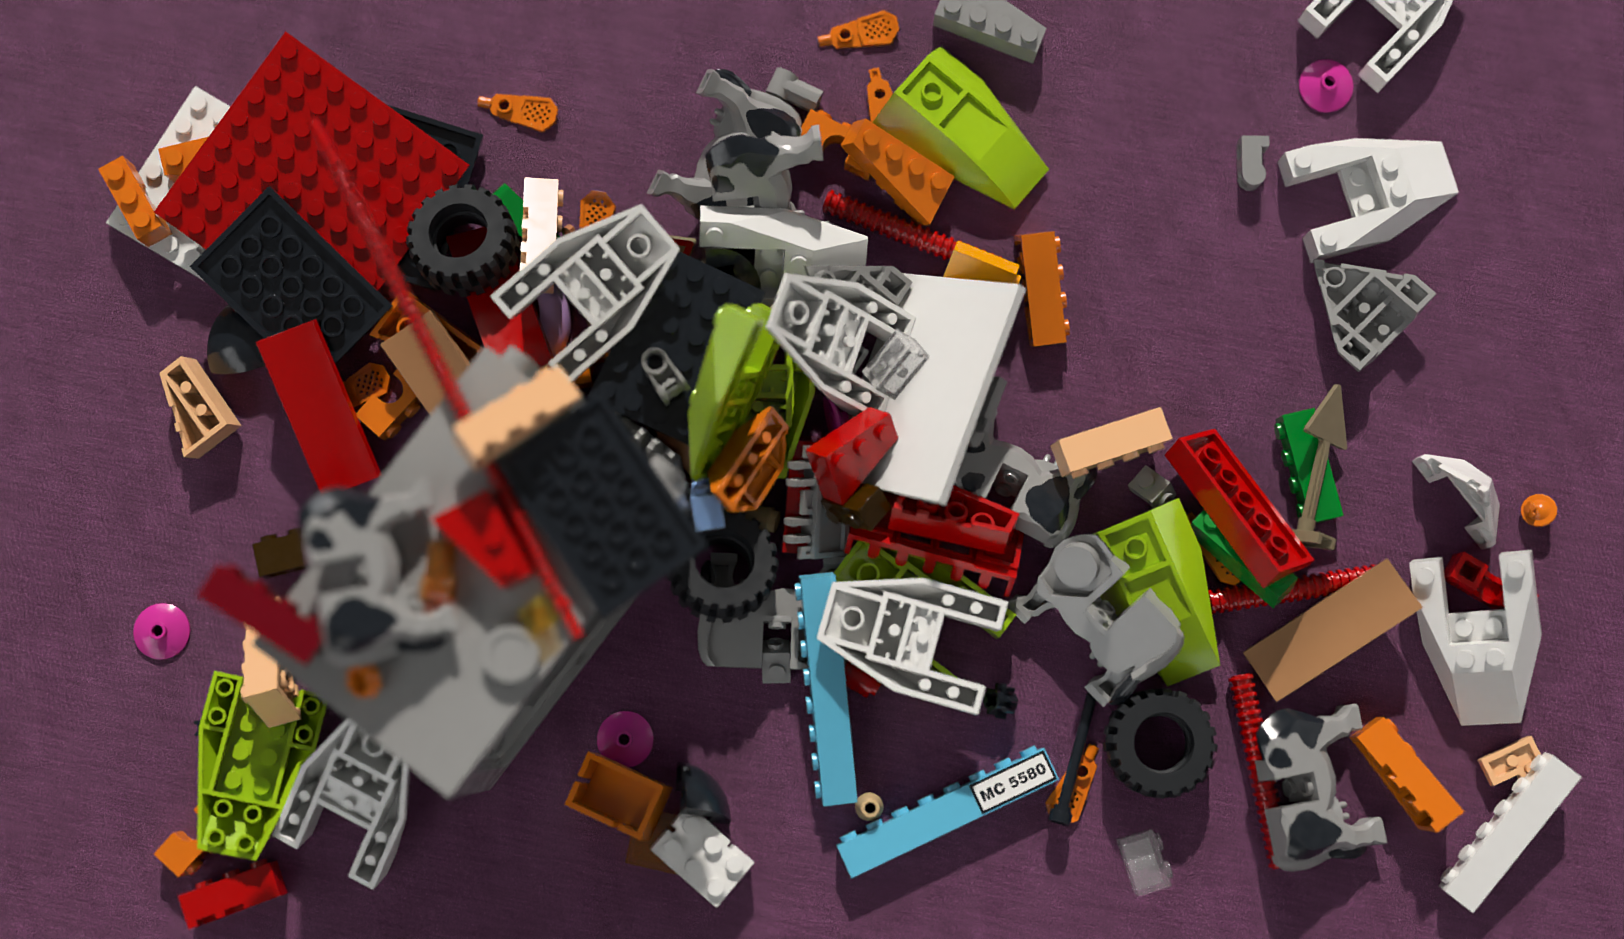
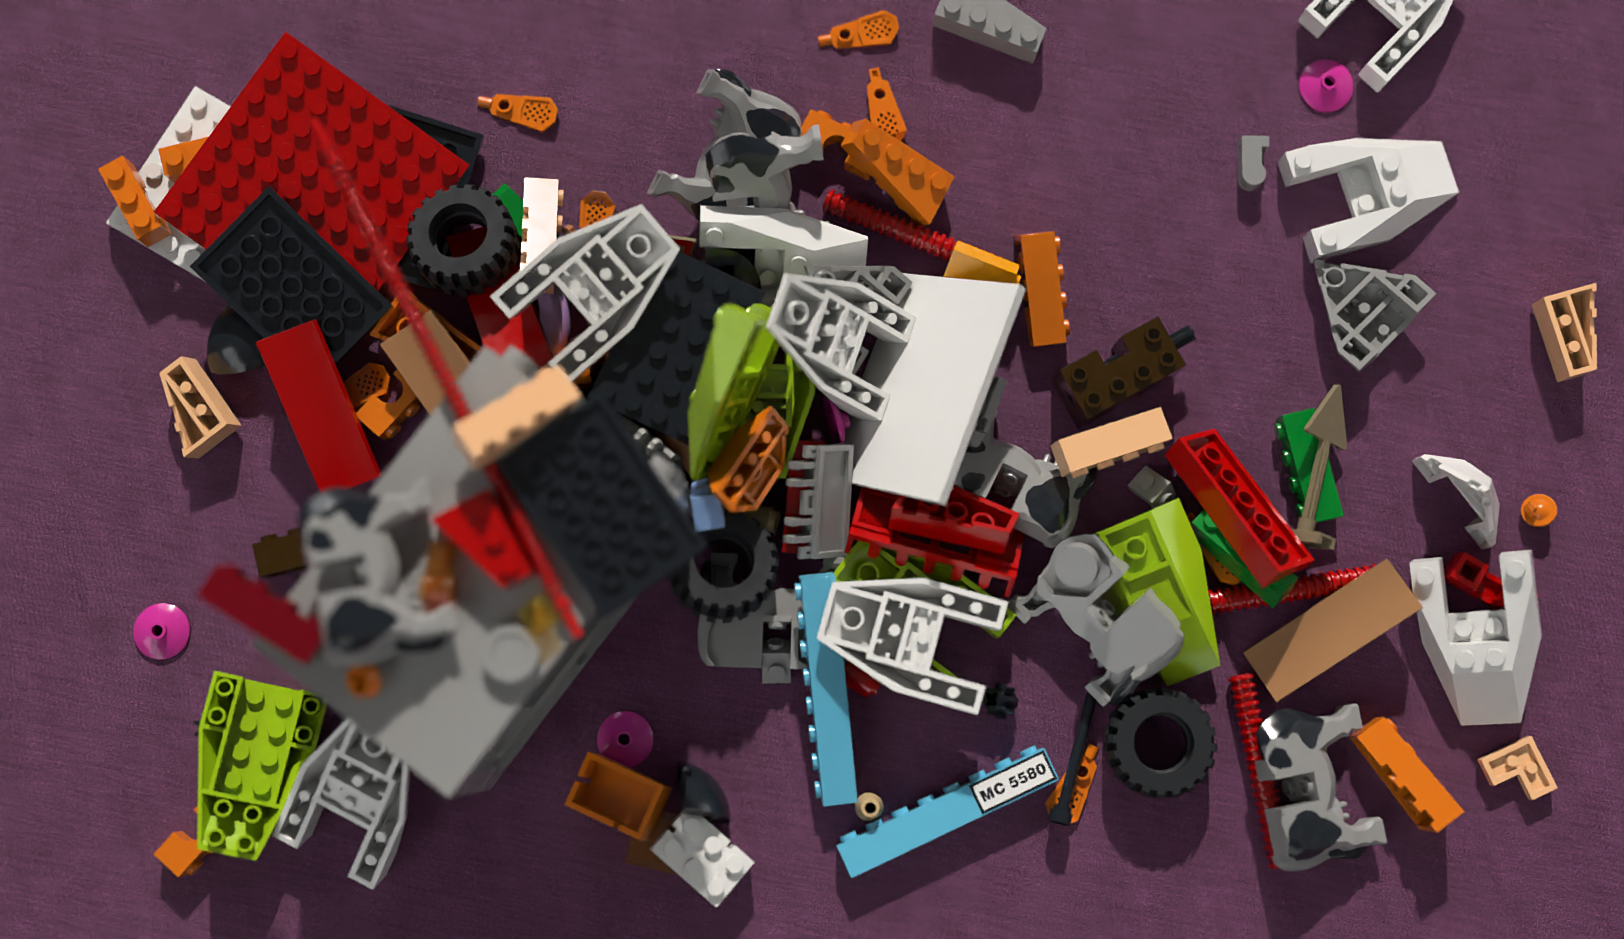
red wedge [178,858,288,929] -> none
light nougat wedge [241,596,301,728] -> none
light grey piece [642,348,690,406] -> none
light grey piece [765,68,823,112] -> none
red wedge [805,407,898,506] -> none
dark brown brick [820,483,892,531] -> none
clear brick [862,328,930,400] -> none
lime wedge [873,46,1049,209] -> none
clear brick [1116,829,1173,897] -> none
white brick [1438,752,1581,913] -> none
none -> dark brown piece [1051,316,1196,429]
none -> light nougat wedge [1531,283,1597,383]

